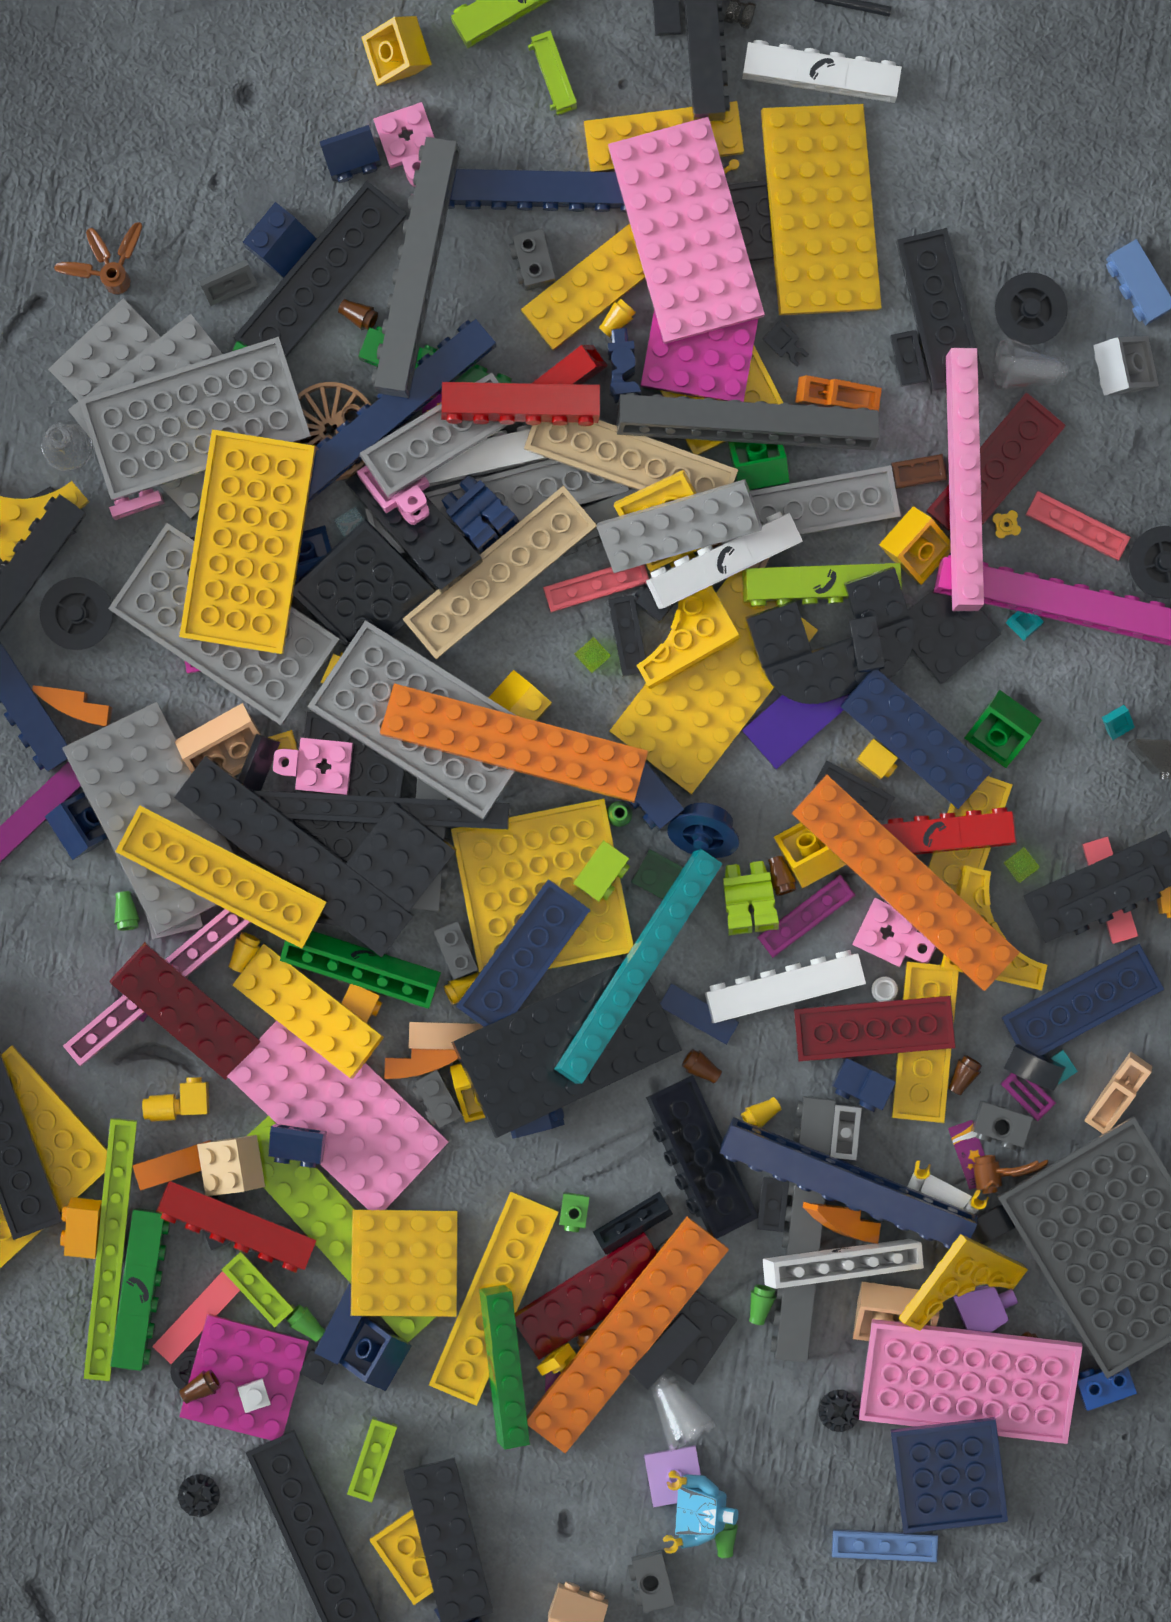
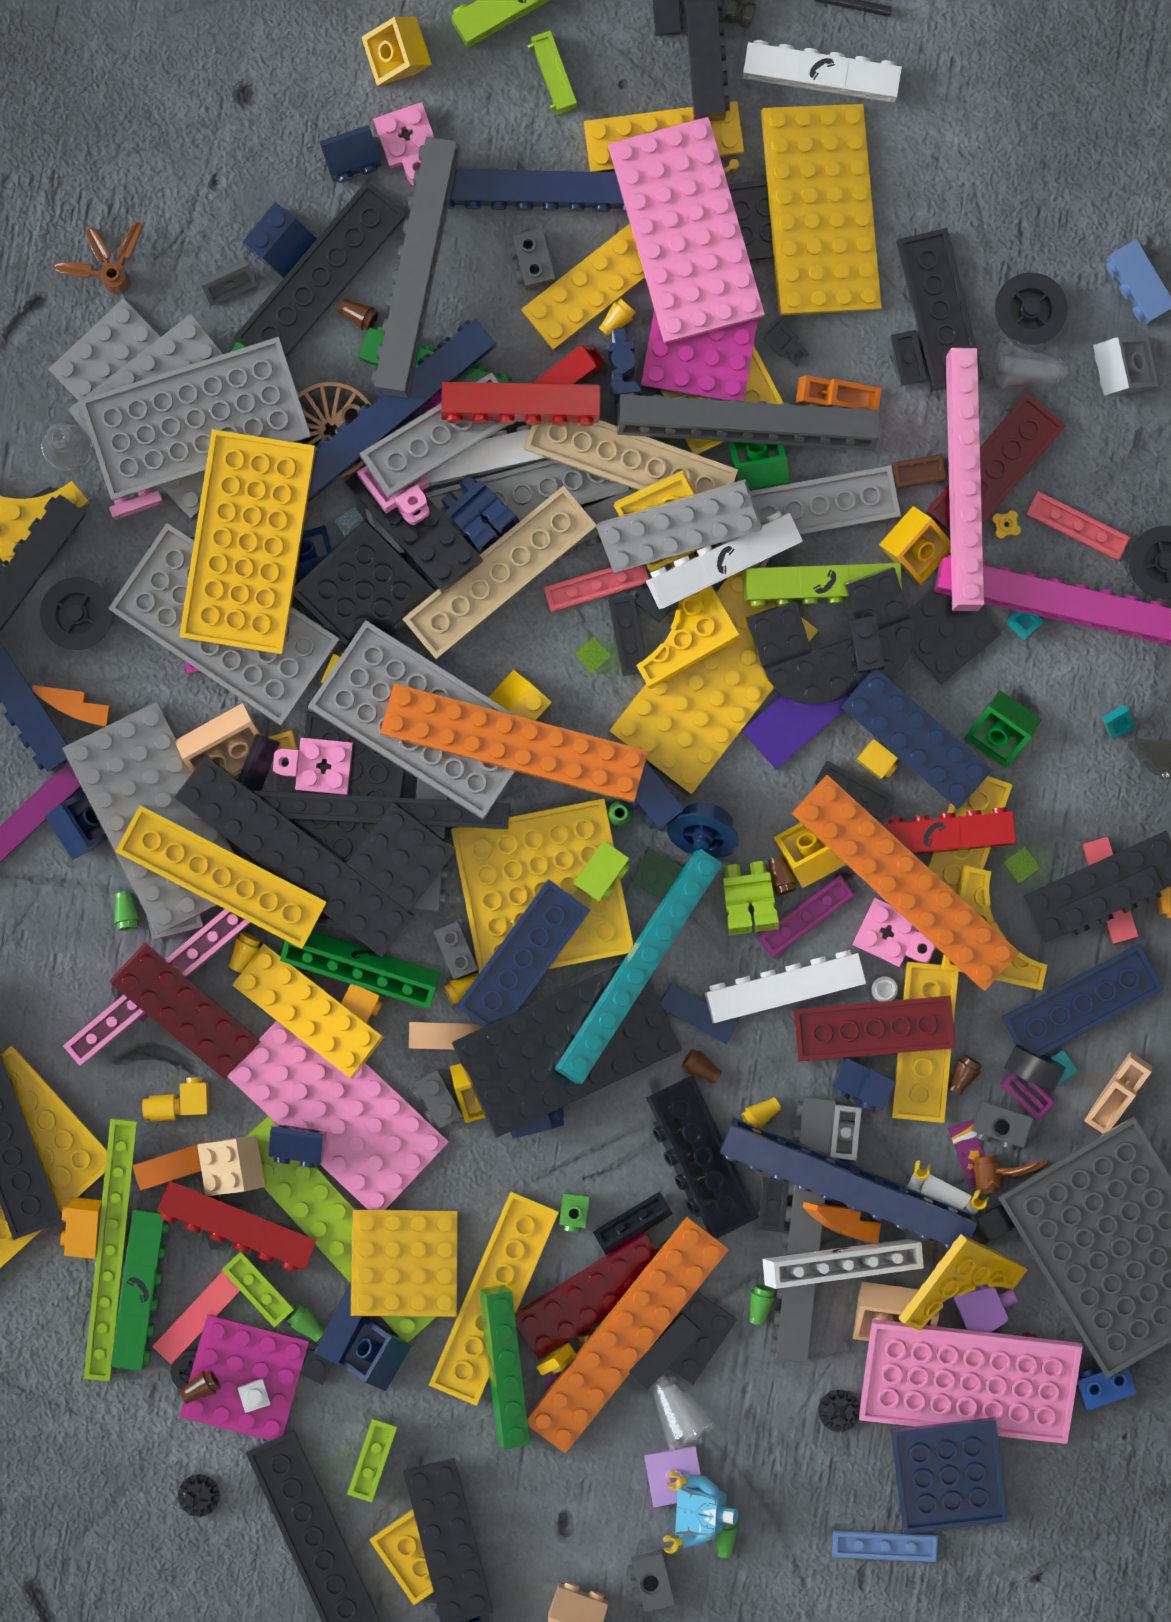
orange slope [384,1048,458,1079] -> none

